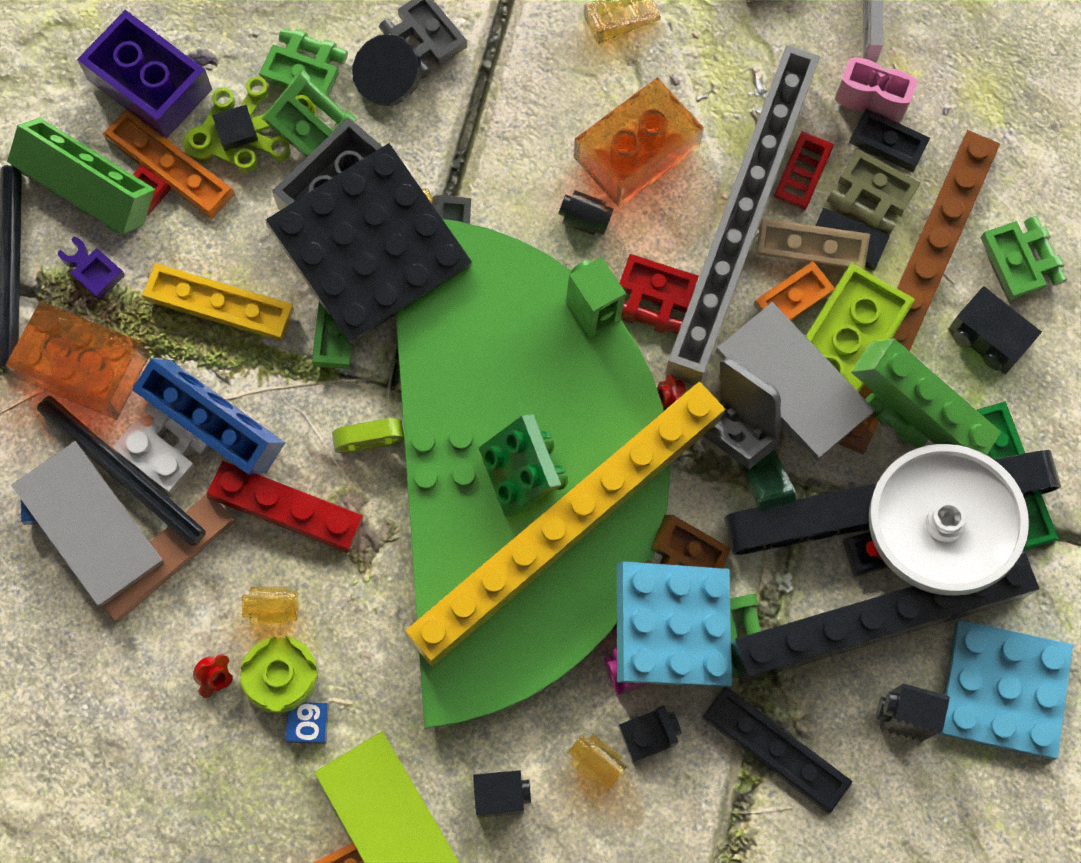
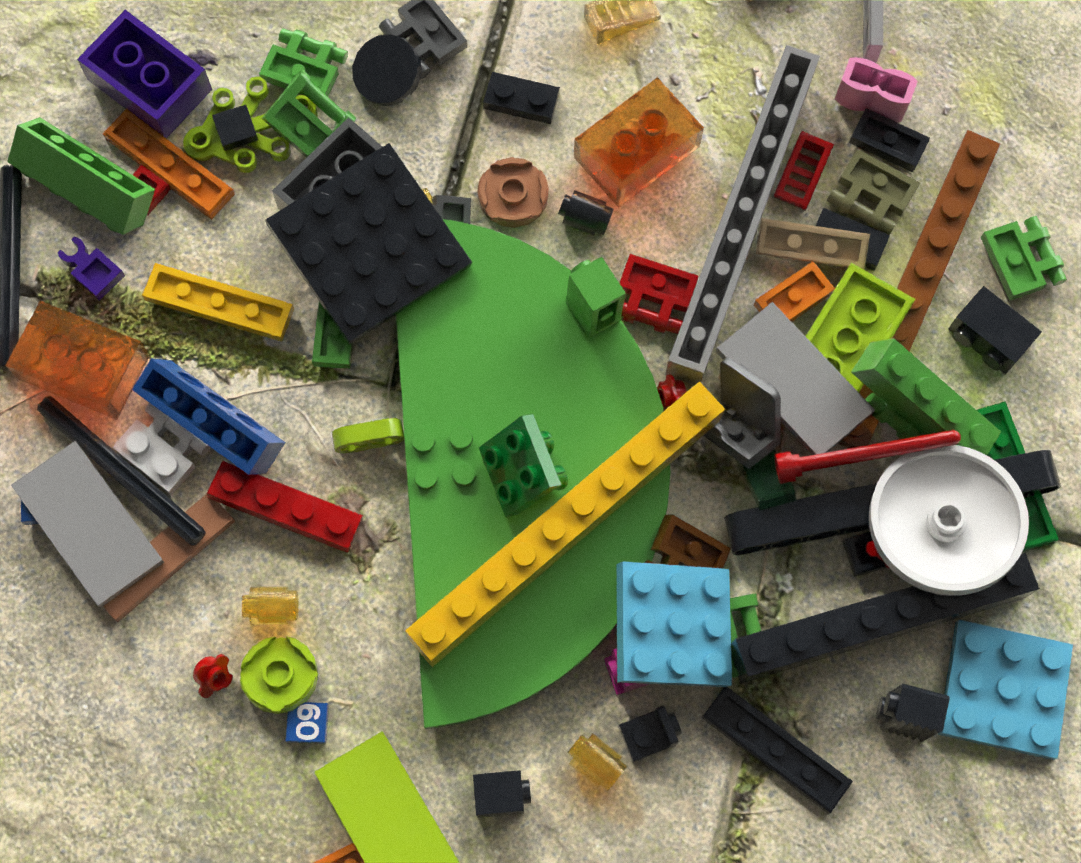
none -> nougat tile [477,157,549,228]
none -> black plate [483,72,560,124]
none -> red piece [774,430,961,484]

